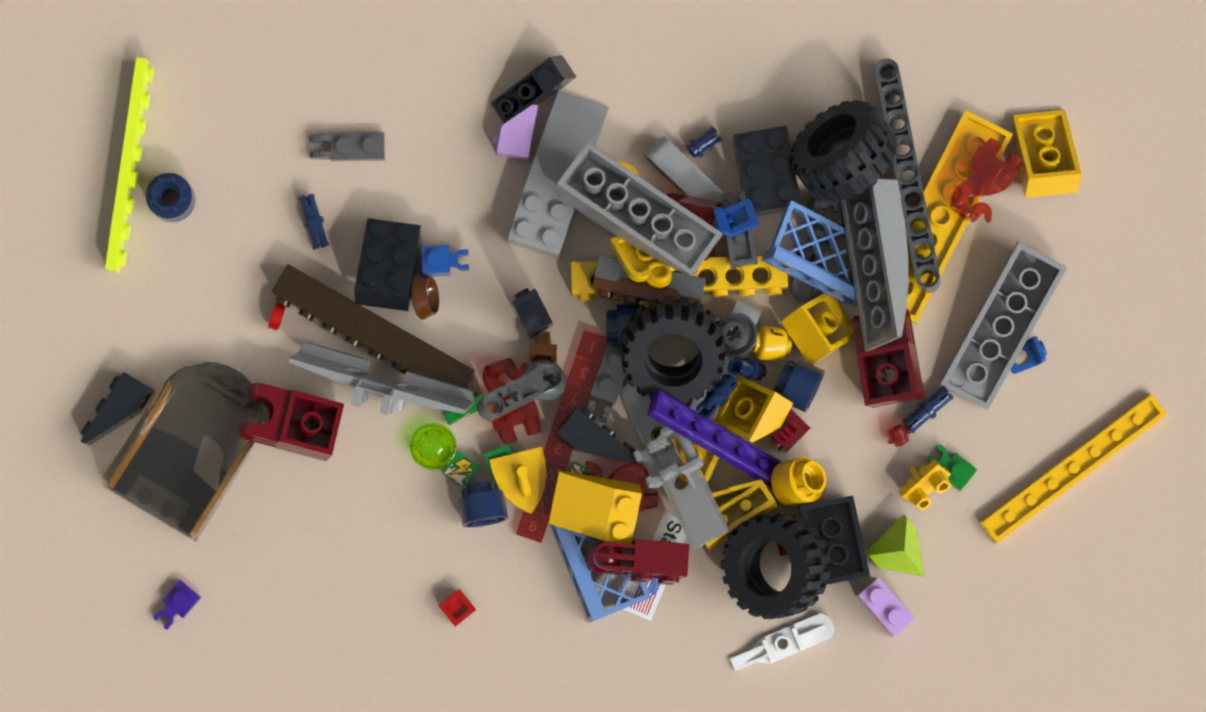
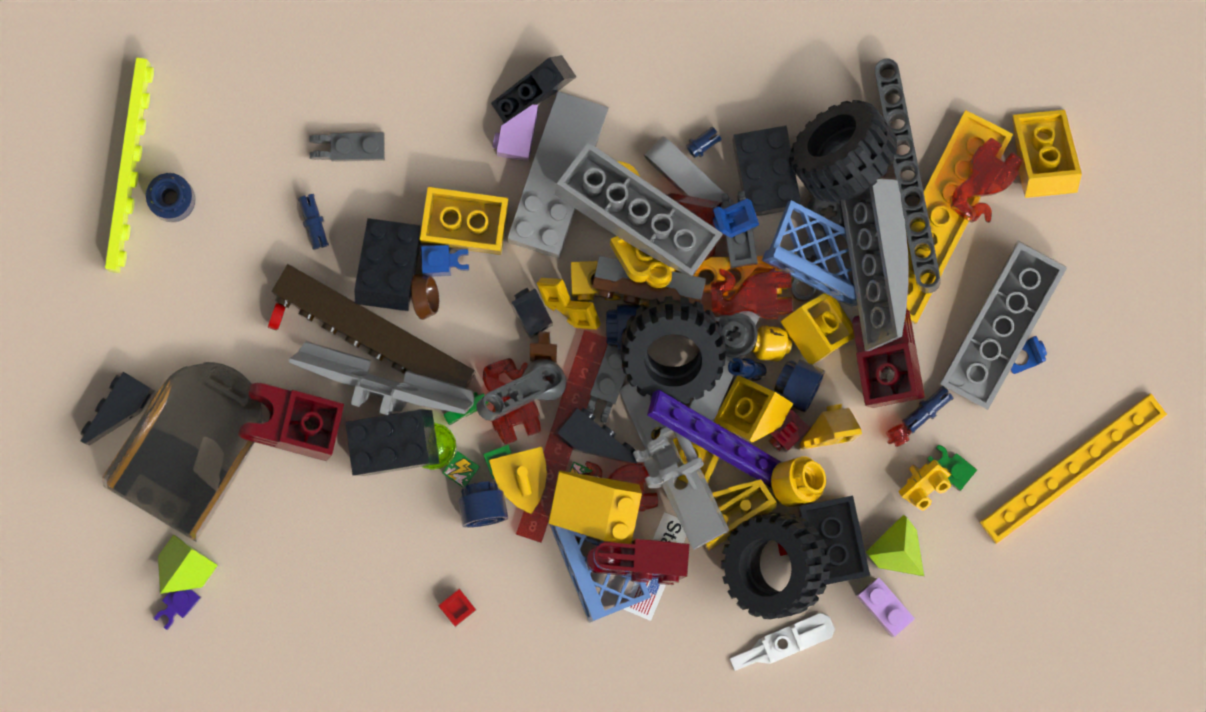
dark blue pin [696,374,738,419] -> none
none -> lime slope [158,534,218,594]
none -> black brick [345,409,440,476]
none -> yellow brick [420,187,509,255]
none -> yellow tile [537,277,601,330]
none -> clear red hips [711,268,793,319]
none -> yellow wedge [799,404,862,450]

